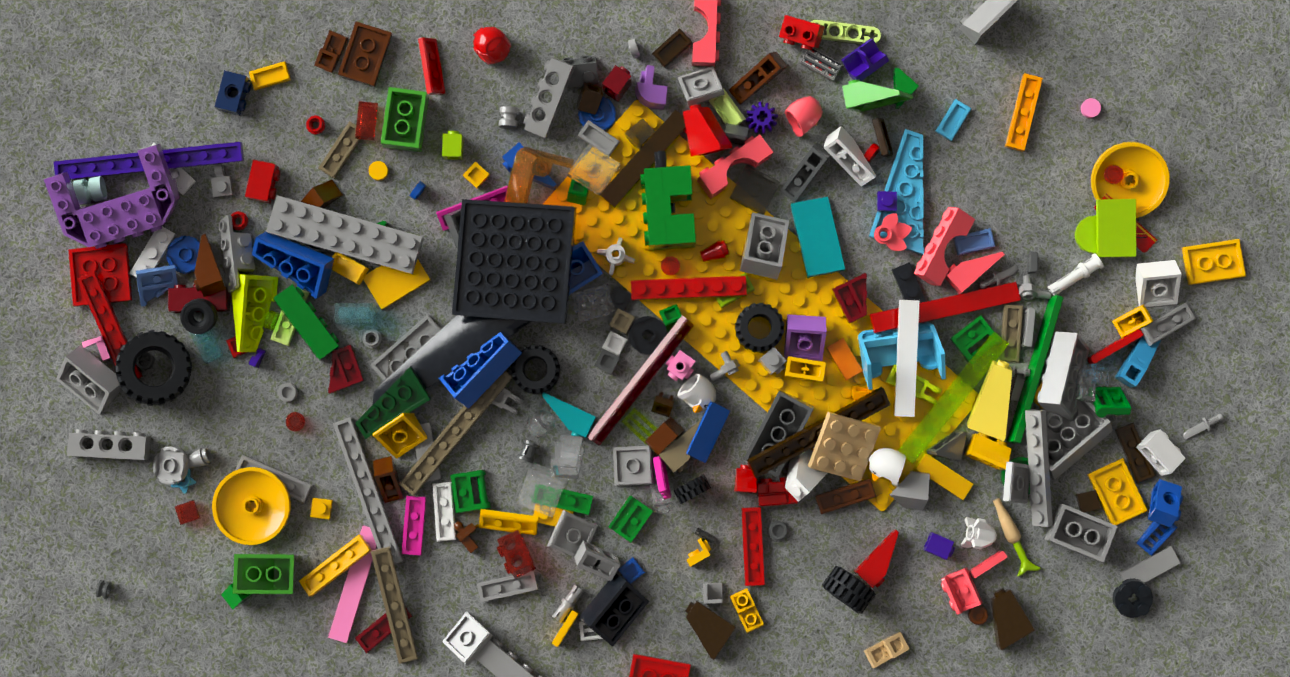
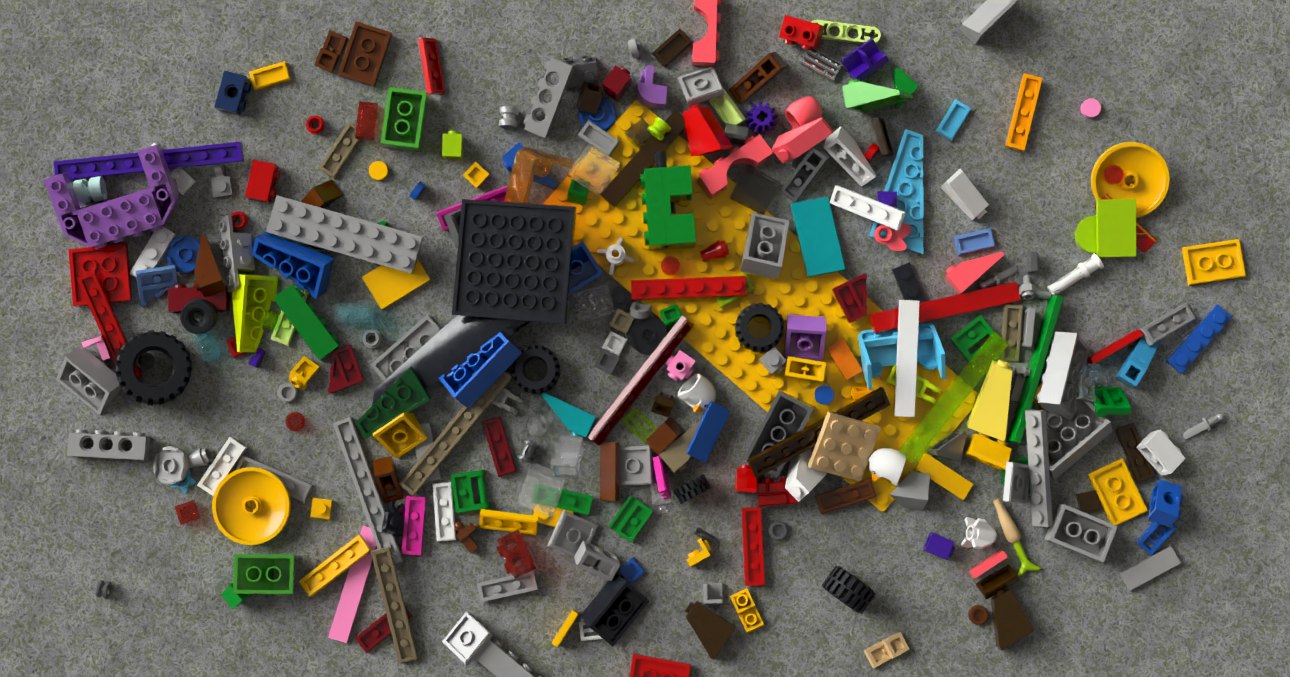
yellow tile [332,252,369,285] -> none
red helmet [473,27,511,65] -> none
light grey pin [552,584,585,623] -> none
light grey piece [710,351,740,381] -> none
red slope [854,530,899,588] -> none
coral arch [914,207,975,286] -> none
coral bracket [941,567,983,615] -> none
yellow slope [1112,304,1153,338] -> none
black plate [1112,578,1153,618] -> none
white slope [1135,260,1182,307] -> none
none -> white plate [197,437,247,496]
none -> yellow bracket [289,356,320,390]
none -> black plate [382,500,405,537]
none -> dark red tile [482,416,517,477]
none -> reddish brown tile [600,442,620,501]
none -> light grey tile [630,302,652,319]
none -> lime wheel [647,117,671,141]
none -> coral slope [772,117,834,163]
none -> blue tile [814,385,834,405]
none -> white tile [829,185,906,230]
none -> white slope [940,169,989,220]
none -> dark brown tile [975,565,1020,600]
none -> blue plate [1166,305,1232,374]

